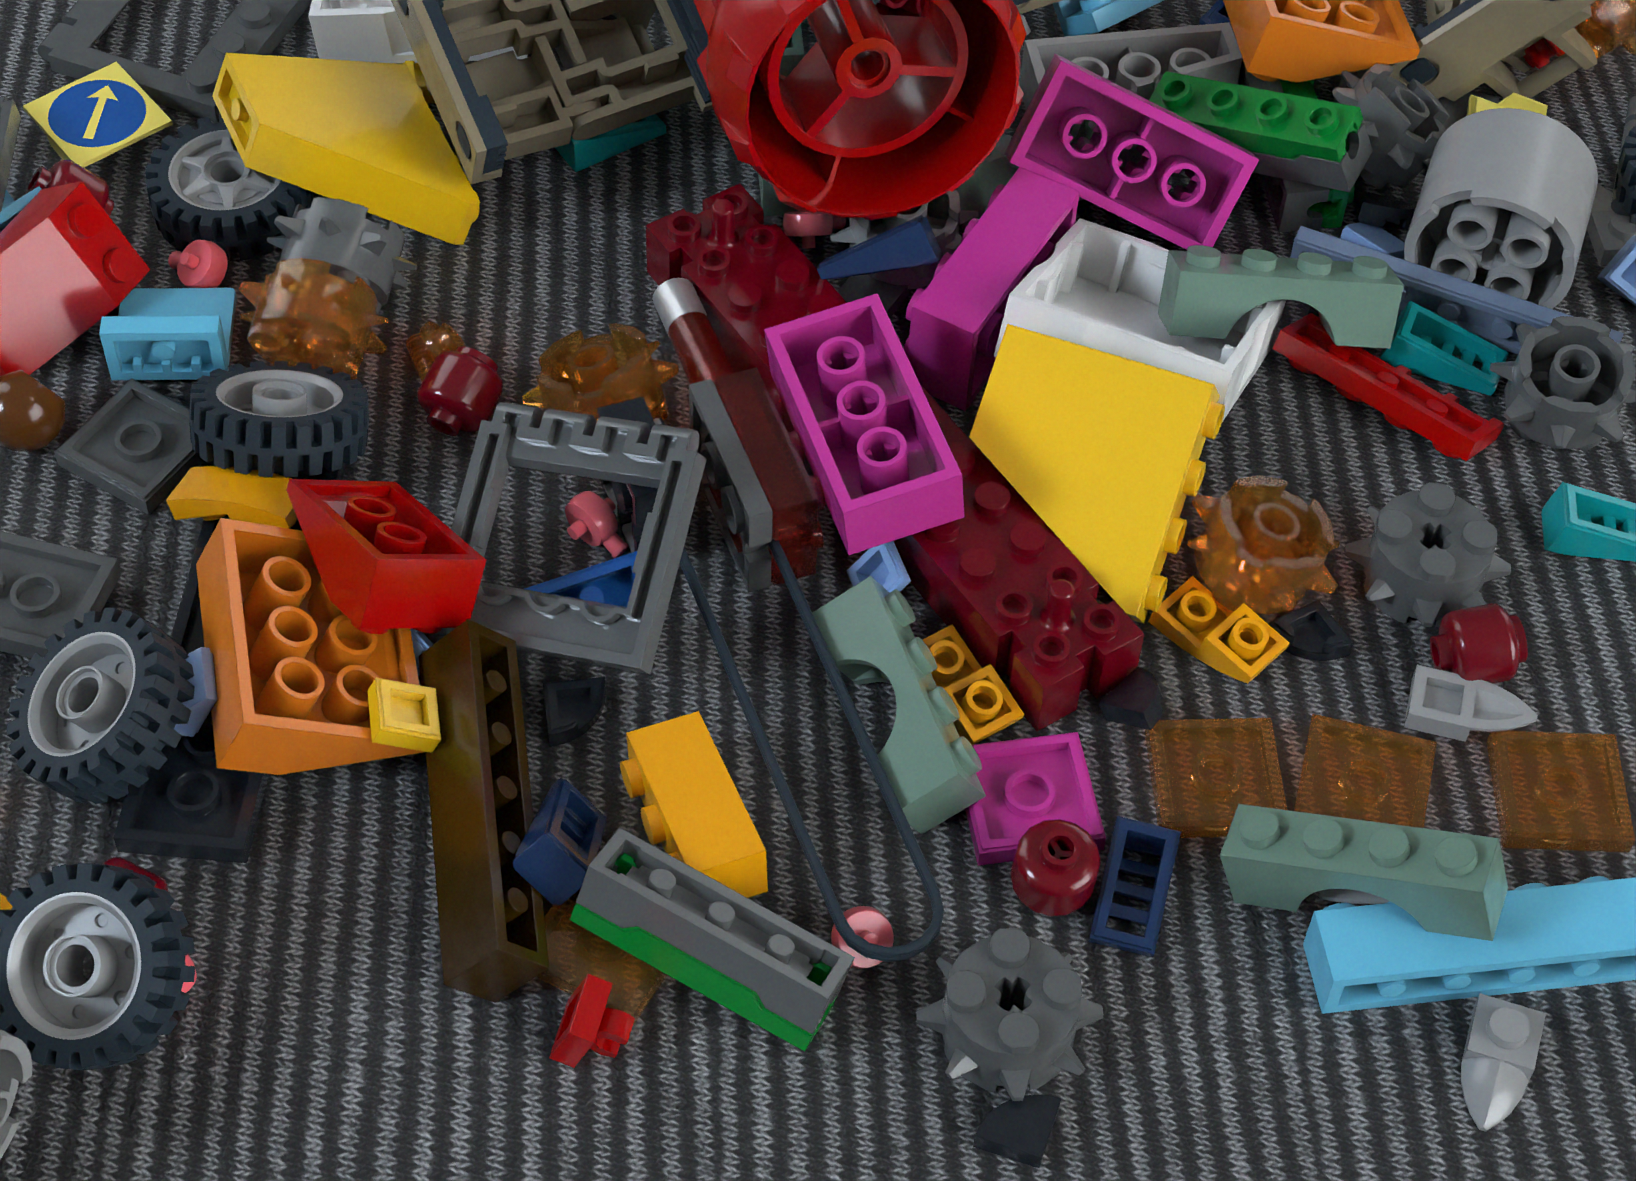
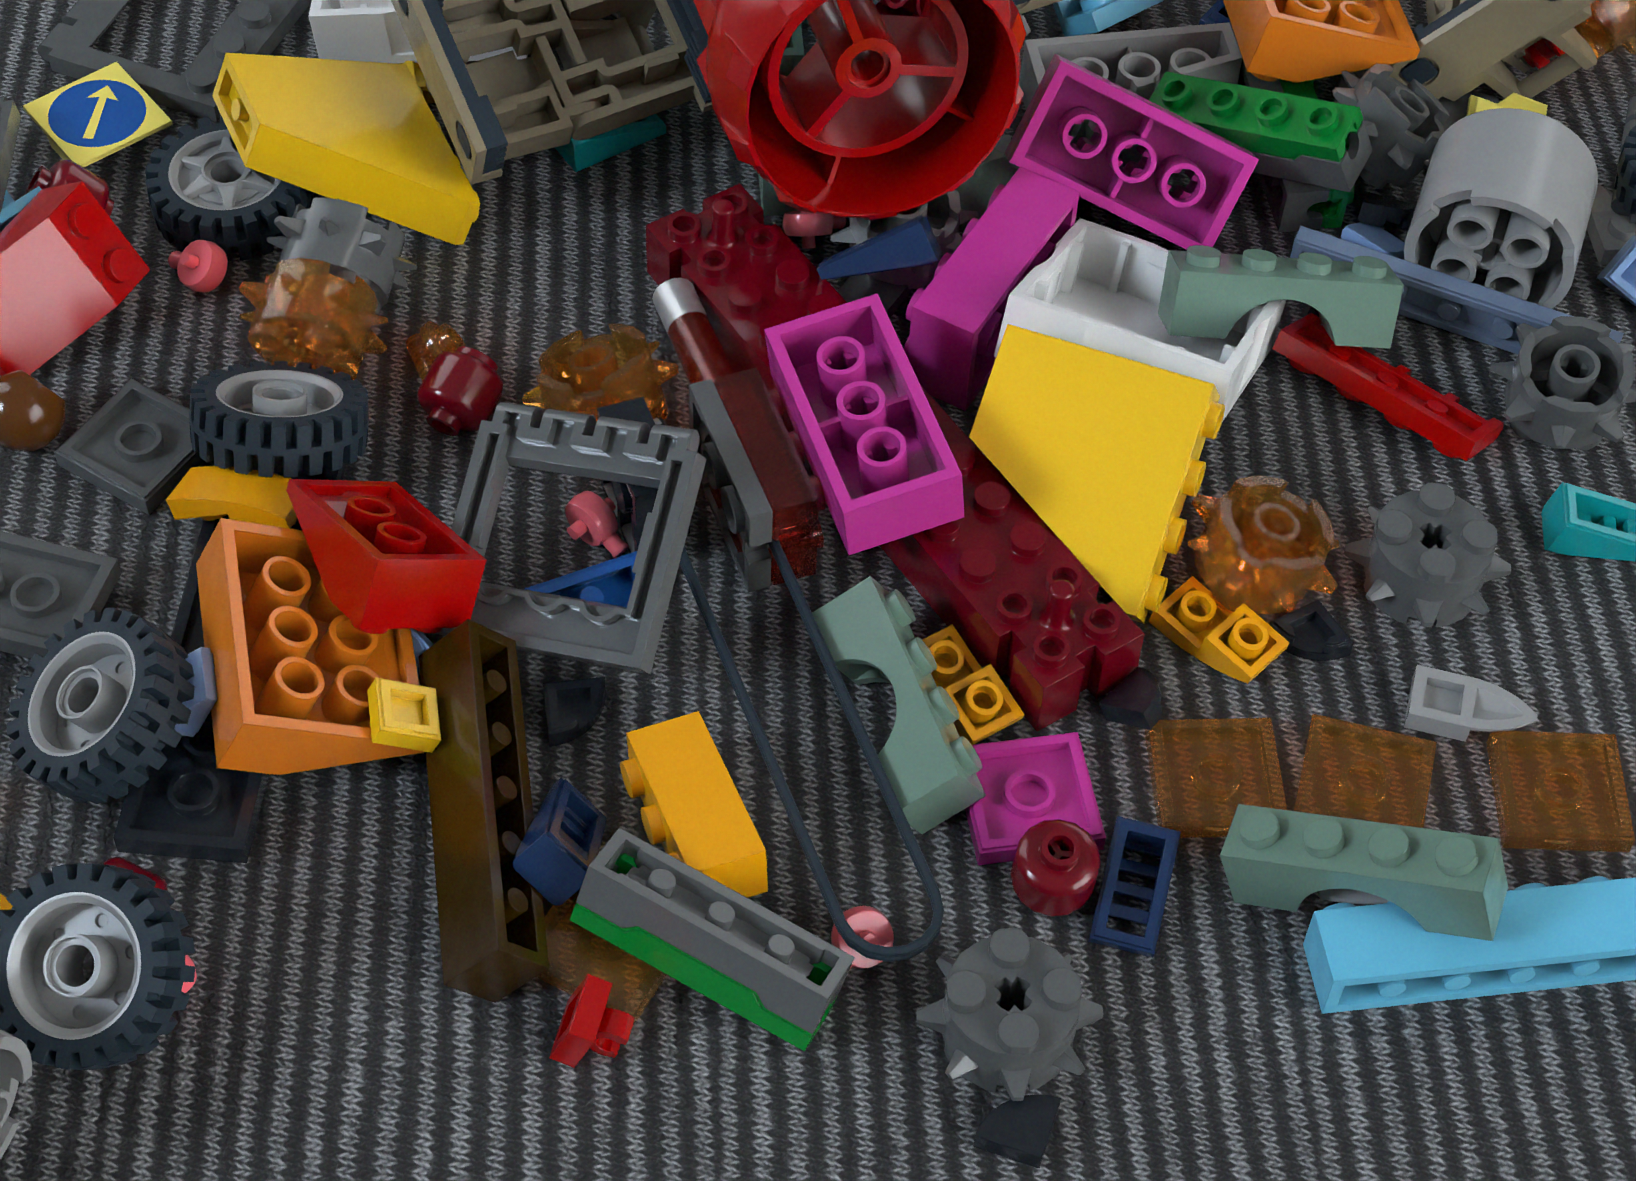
medium azure bracket [99,288,237,380] -> none
light blue slope [847,541,911,592] -> none
teal slope [1379,301,1509,396] -> none
dark red head [1430,603,1528,684] -> none
light grey plate [1461,993,1546,1132] -> none

